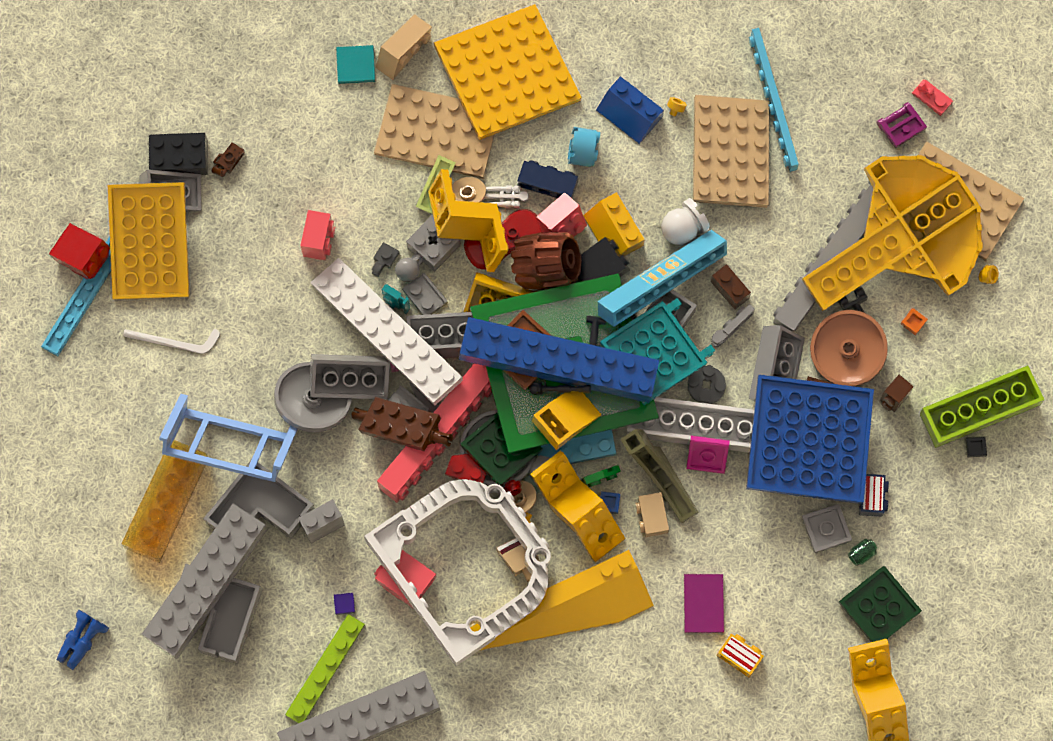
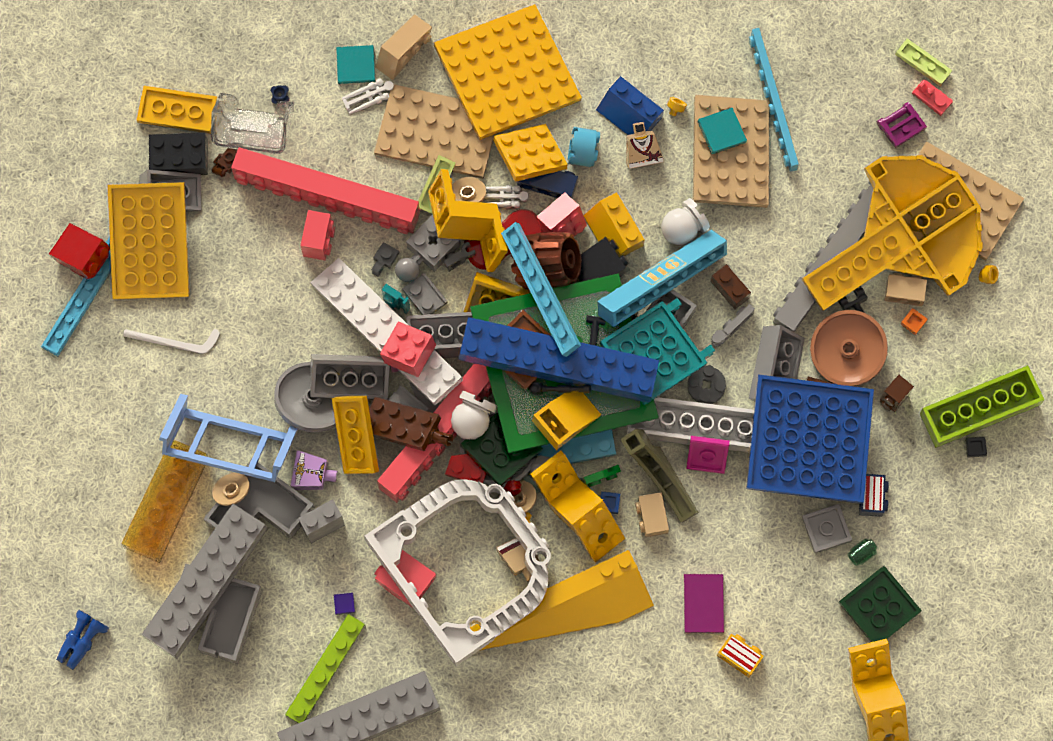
none -> yellow plate [137,86,218,134]
none -> clear windscreen [211,93,294,154]
none -> tan dish [212,473,250,506]
none -> coral brick [231,147,420,234]
none -> dark blue plate [270,85,290,104]
none -> lavender torso [291,450,338,490]
none -> yellow plate [332,396,379,474]
none -> white piece [342,78,394,115]
none -> coral brick [380,321,436,377]
none -> dark grey plate [444,242,476,272]
none -> white tile [451,391,497,439]
none -> yellow plate [493,124,568,182]
none -> medium azure plate [501,222,581,357]
none -> torso [626,122,664,169]
none -> teal tile [697,108,747,154]
none -> tan brick [884,273,927,306]
none -> yellowish green plate [895,39,952,87]

